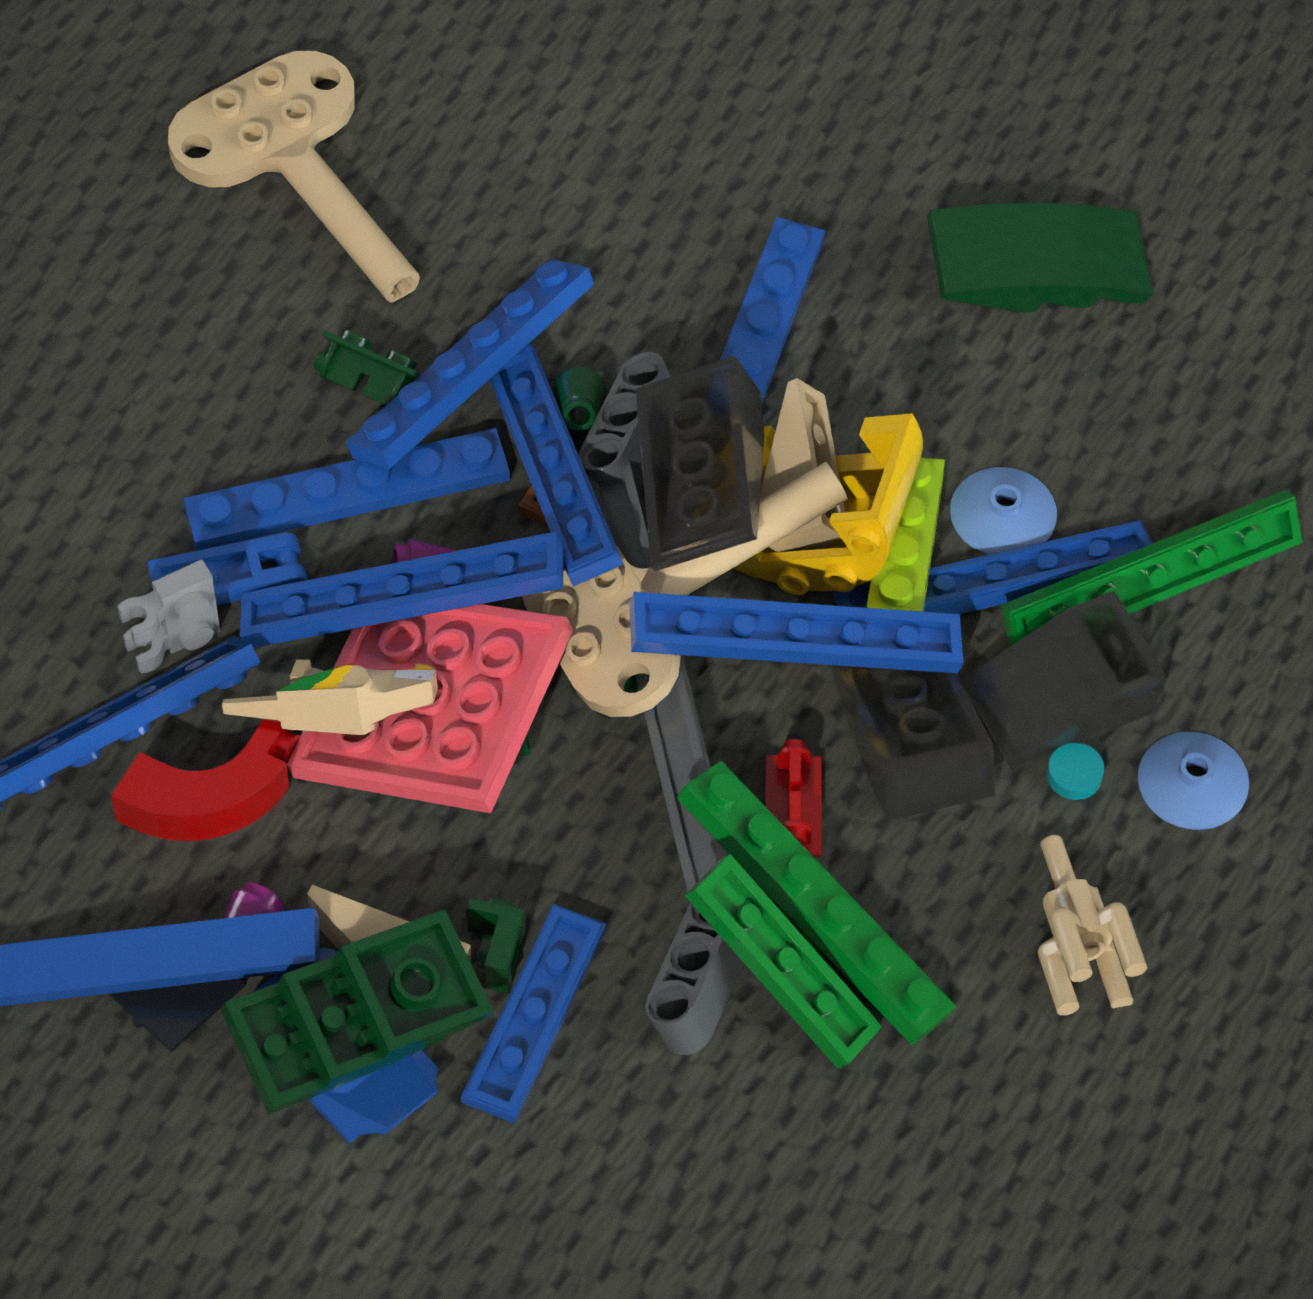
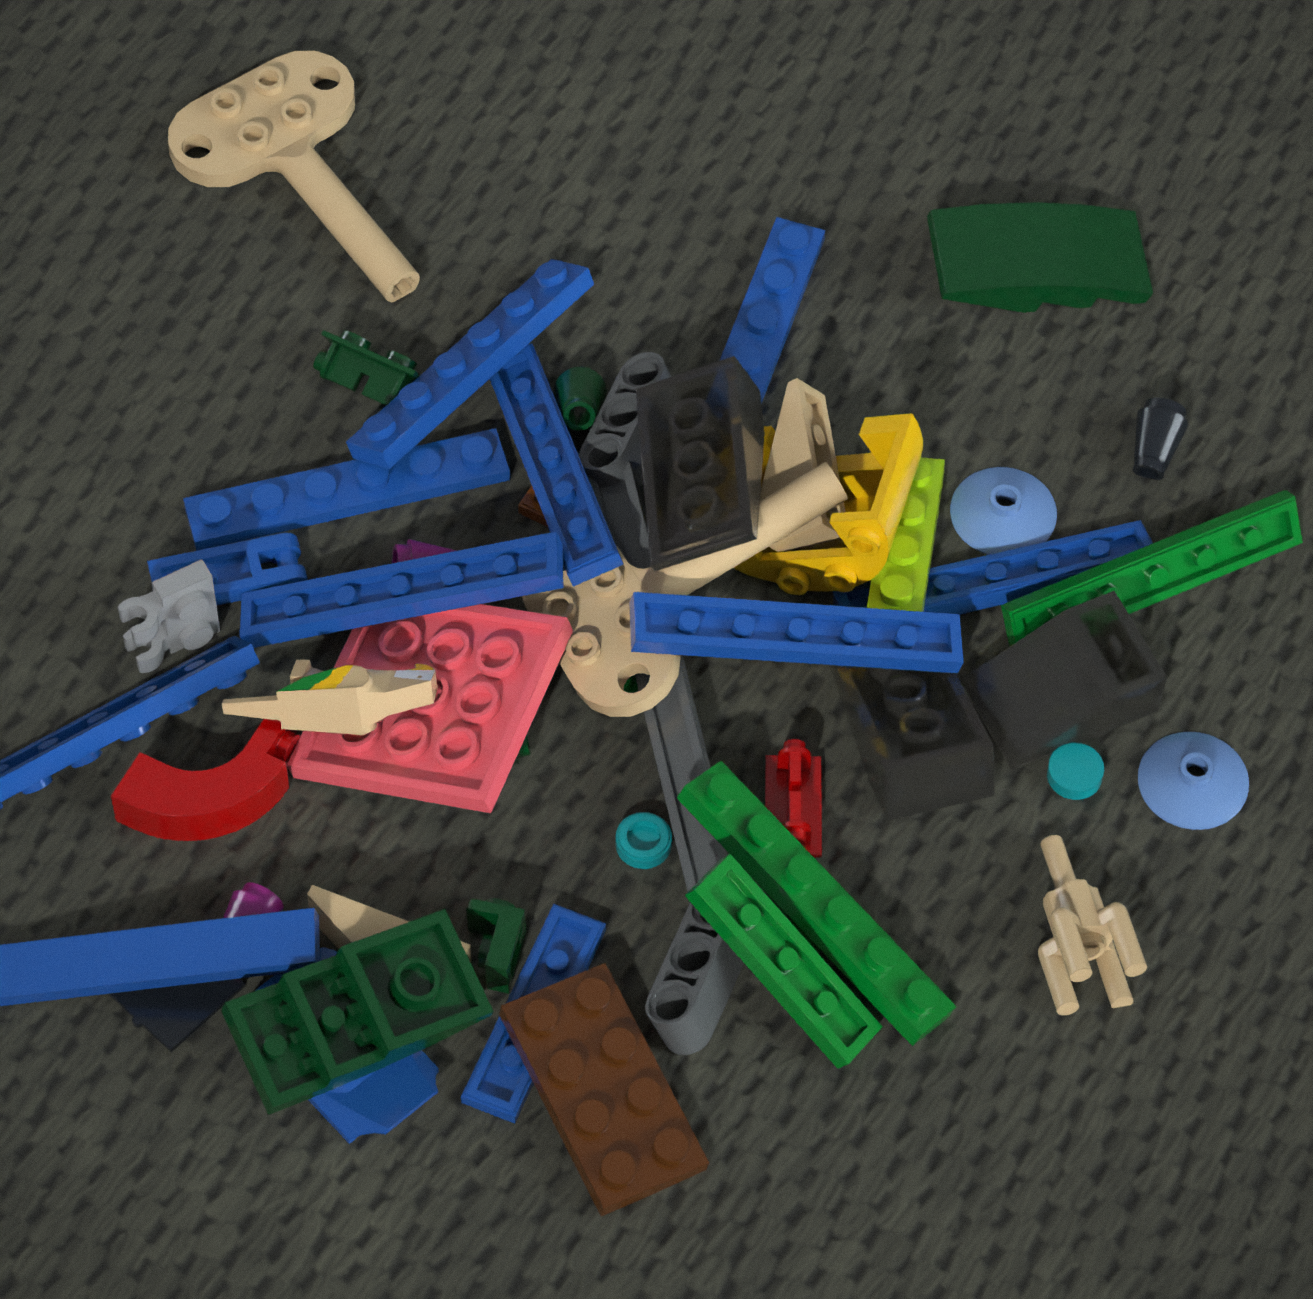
none -> reddish brown plate [499,963,709,1217]
none -> teal tile [615,812,672,869]
none -> black cone [1133,397,1189,480]

